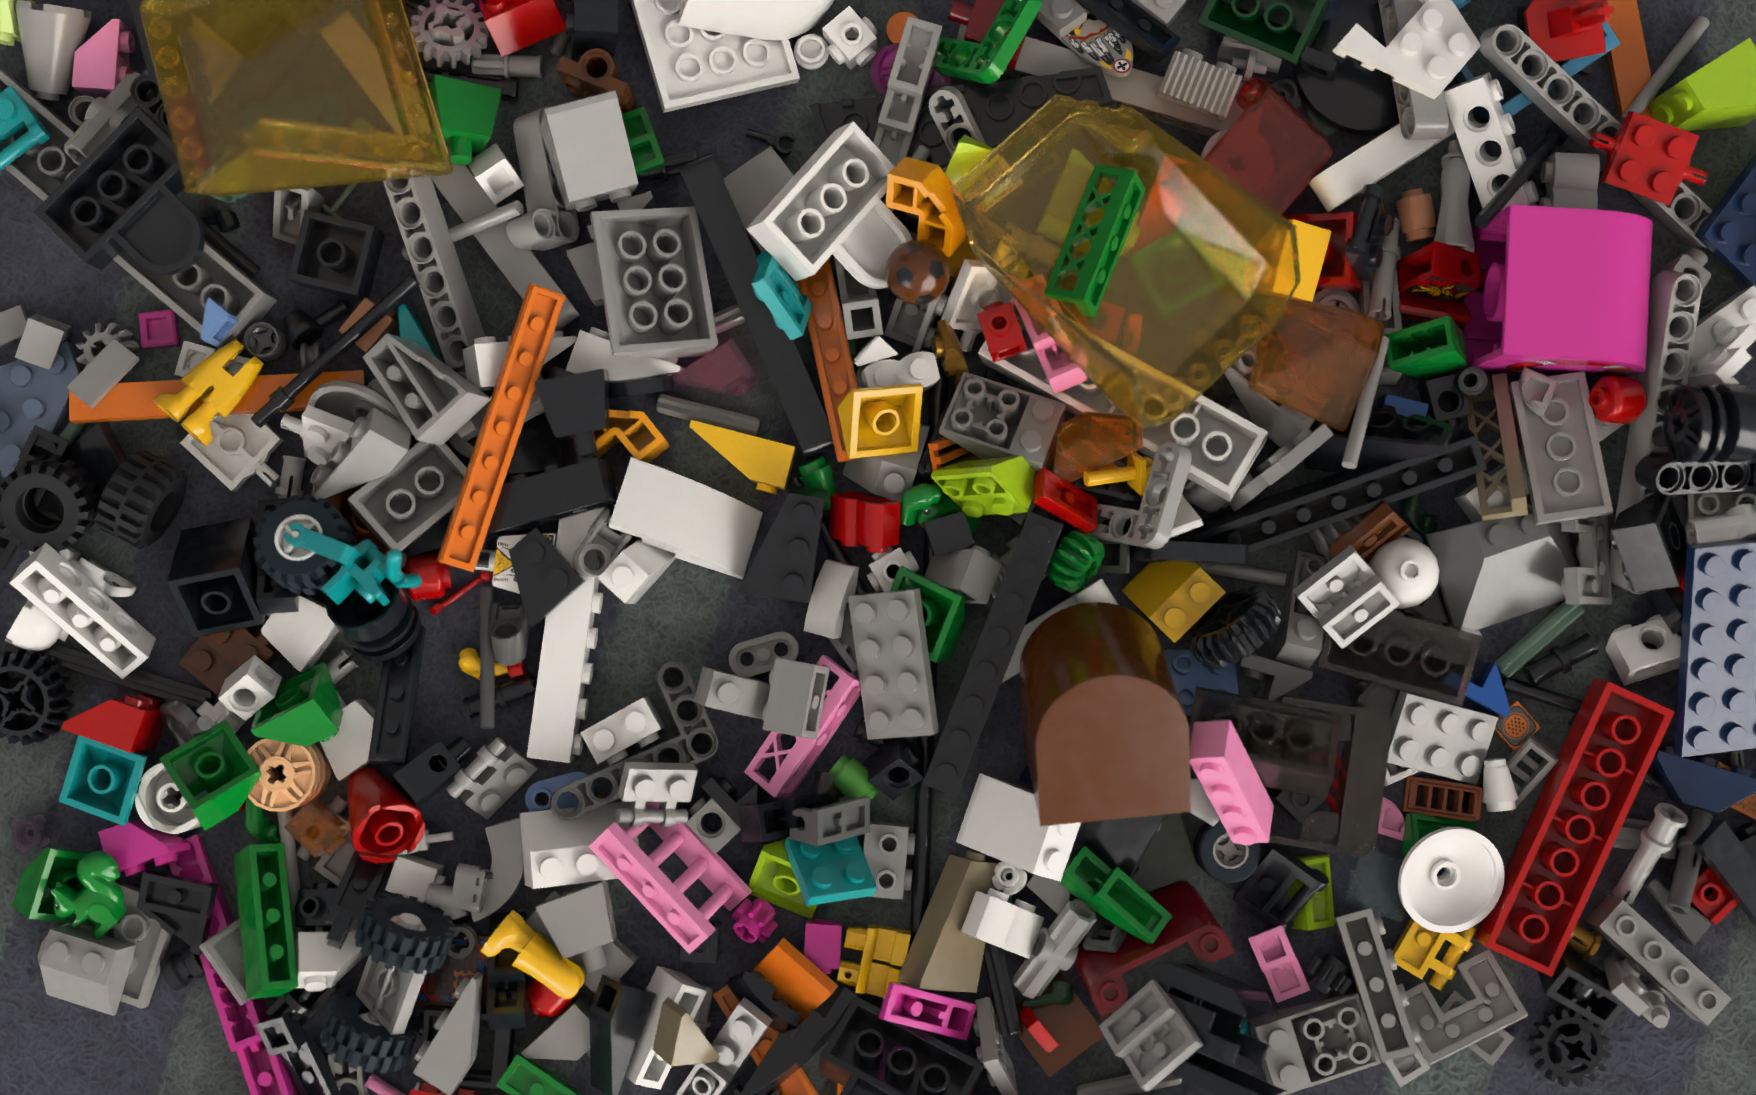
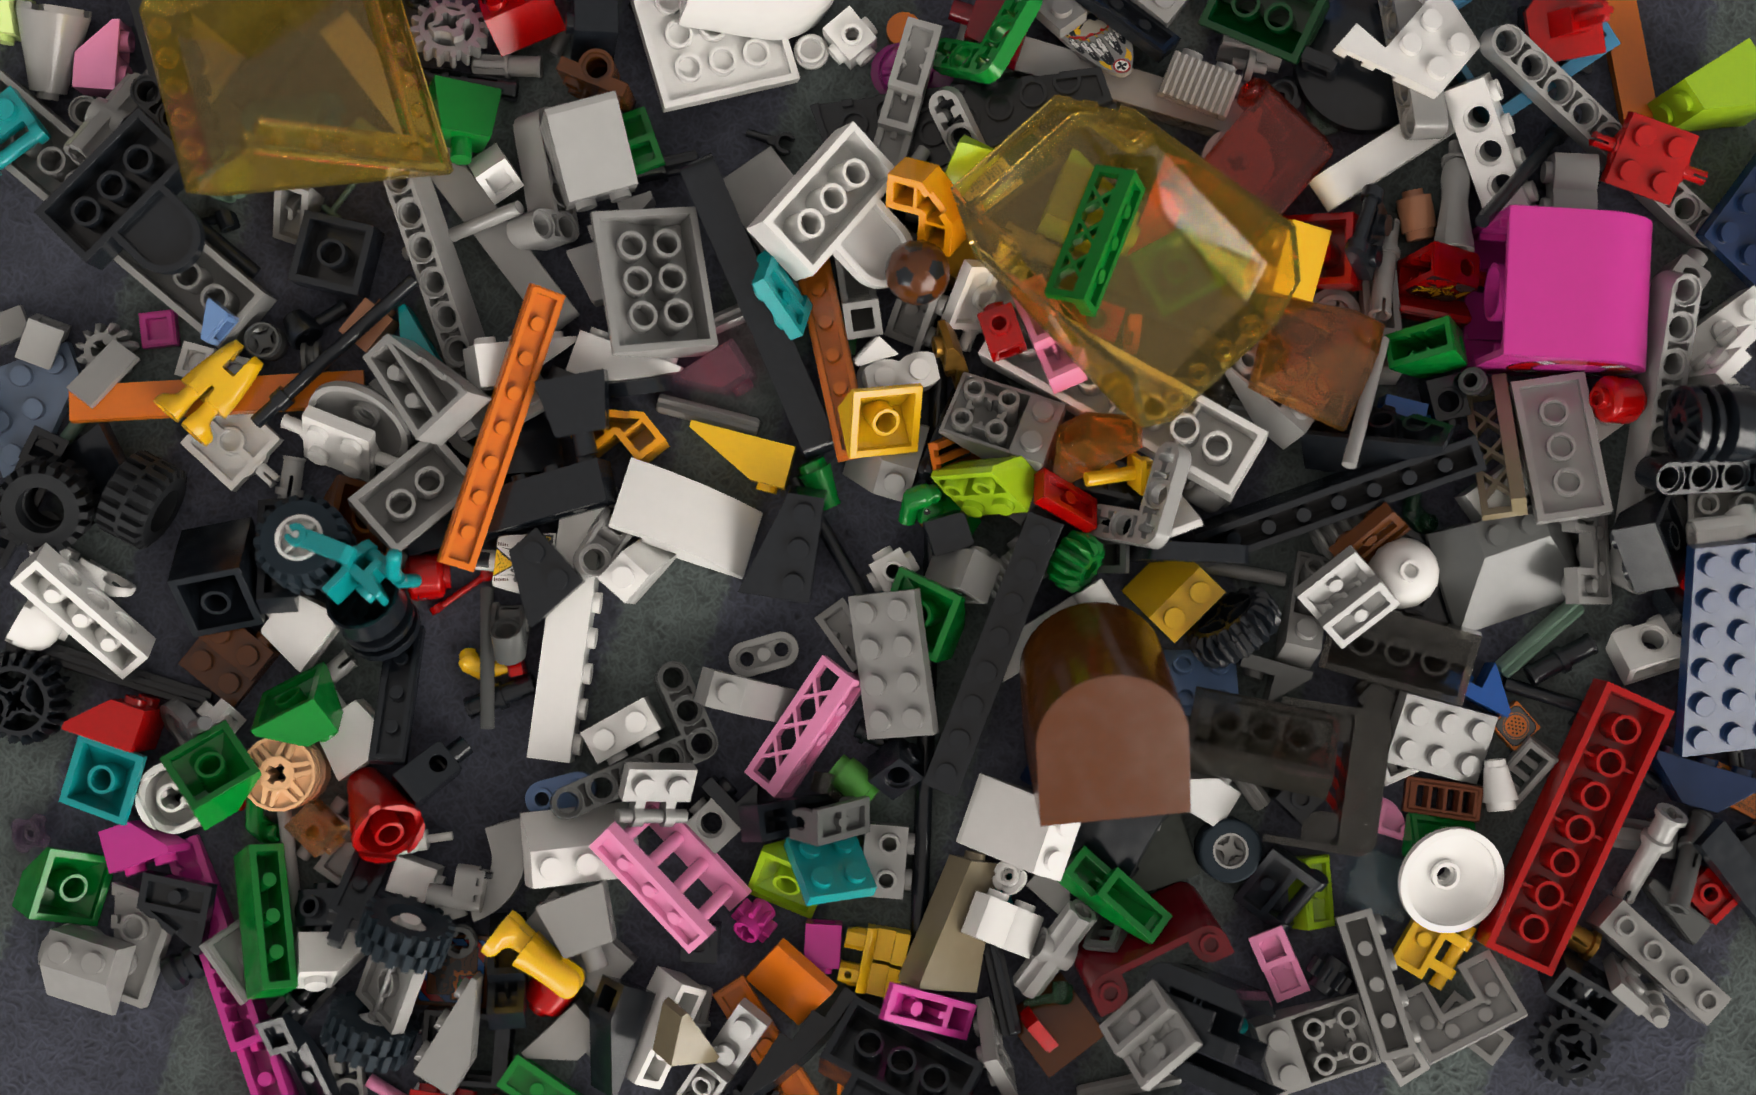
green animal [52,851,127,940] -> none
white brick [217,655,282,721] -> none
light grey slope [310,407,411,500] -> none
light grey plate [446,737,538,820] -> none
black slope [727,970,802,1033] -> none
light grey brick [762,658,830,739] -> none
white slope [803,560,859,639] -> none
red brick [829,491,901,553] -> none
bright pink brick [1190,720,1274,845] -> none
light grey plate [1227,423,1334,512] -> none
light grey tile [1519,367,1559,417] -> none
light grey bar [1619,16,1710,125] -> none

